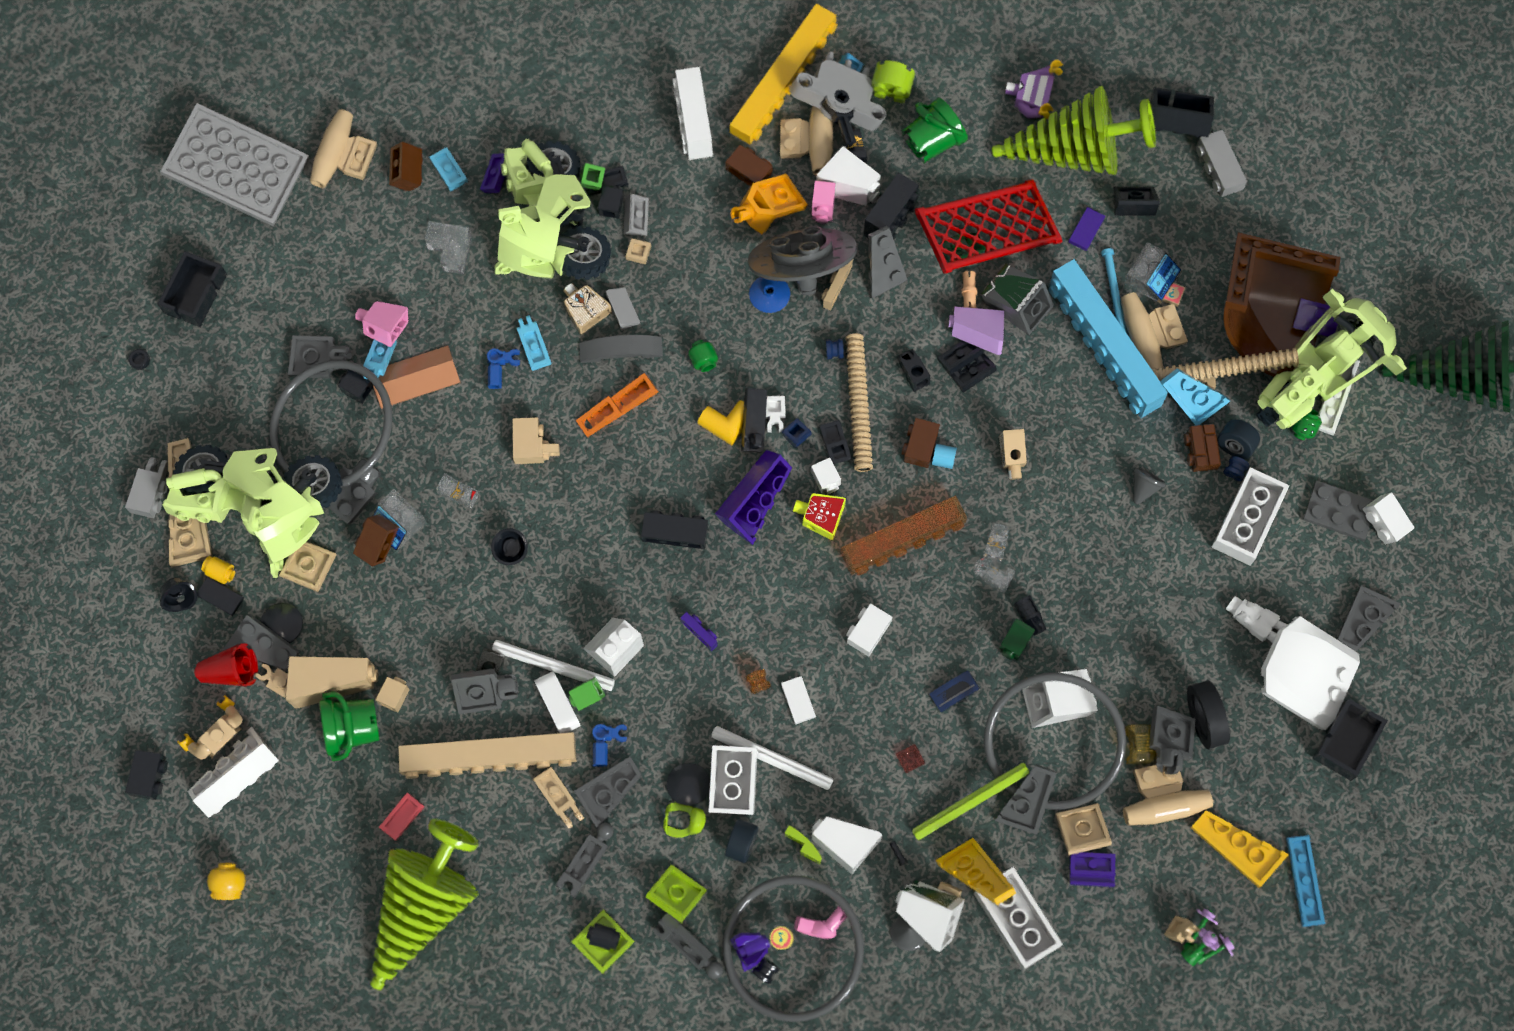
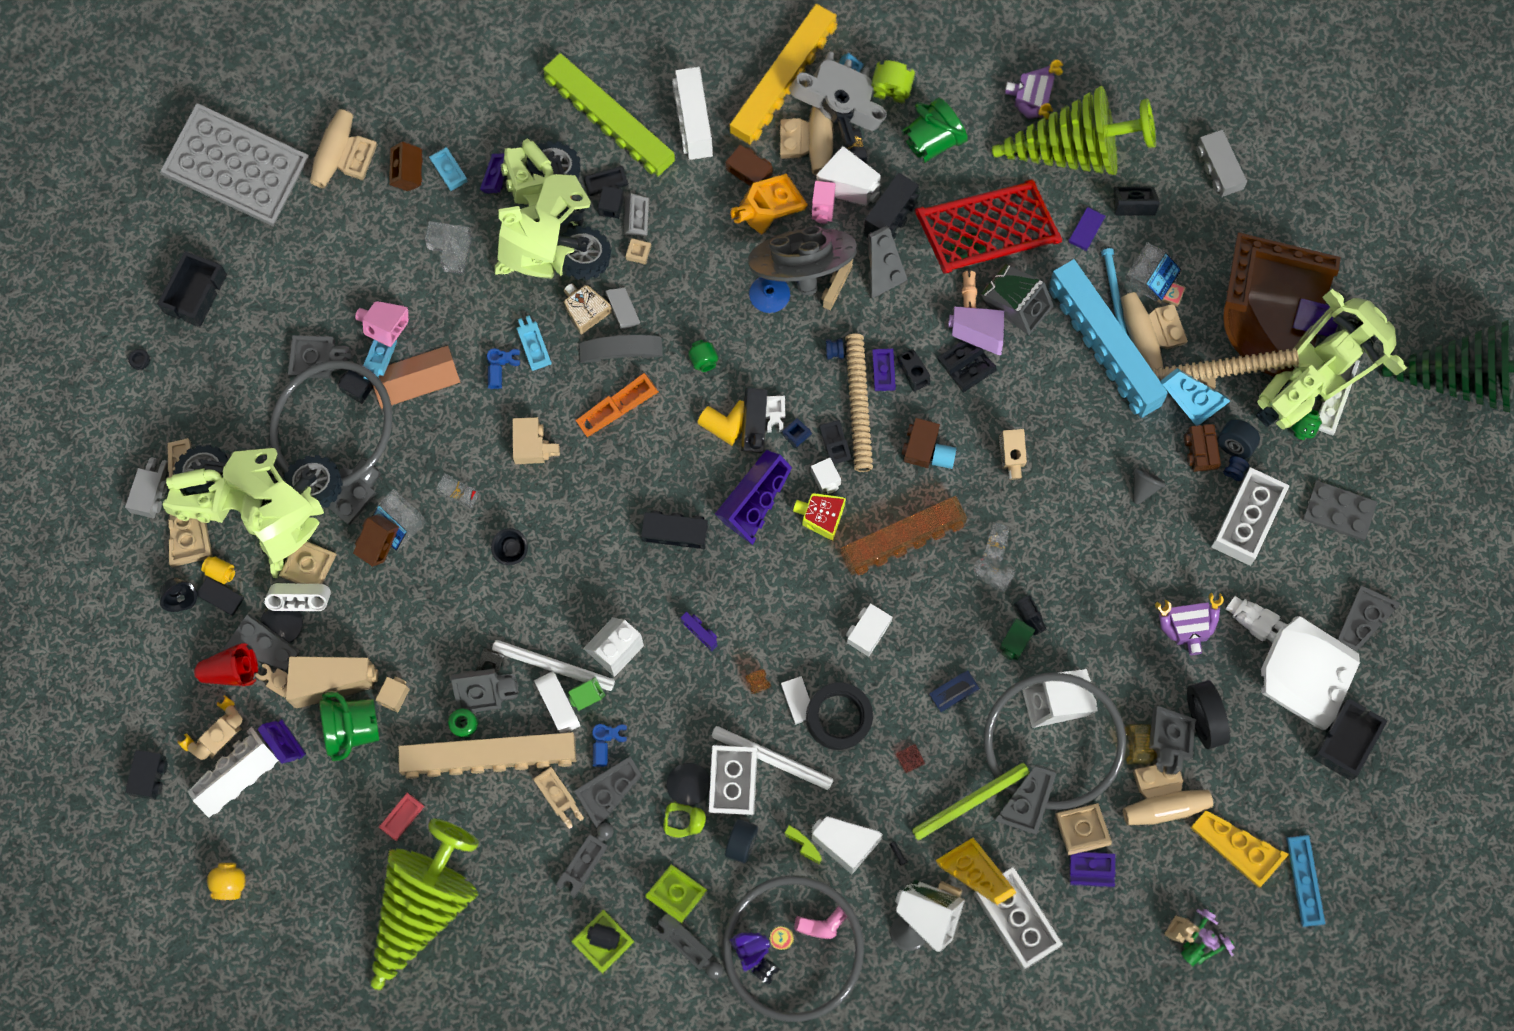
bright green brick [579,163,605,191] -> none
black piece [1150,87,1214,137] -> none
white brick [1363,492,1414,545] -> none
none -> dark purple plate [258,720,306,764]
none -> white beam [265,583,331,611]
none -> green head [448,708,478,738]
none -> lime brick [543,53,675,176]
none -> black tyre [806,682,873,750]
none -> dark purple plate [872,349,896,391]
none -> medium lavender torso [1155,593,1223,655]

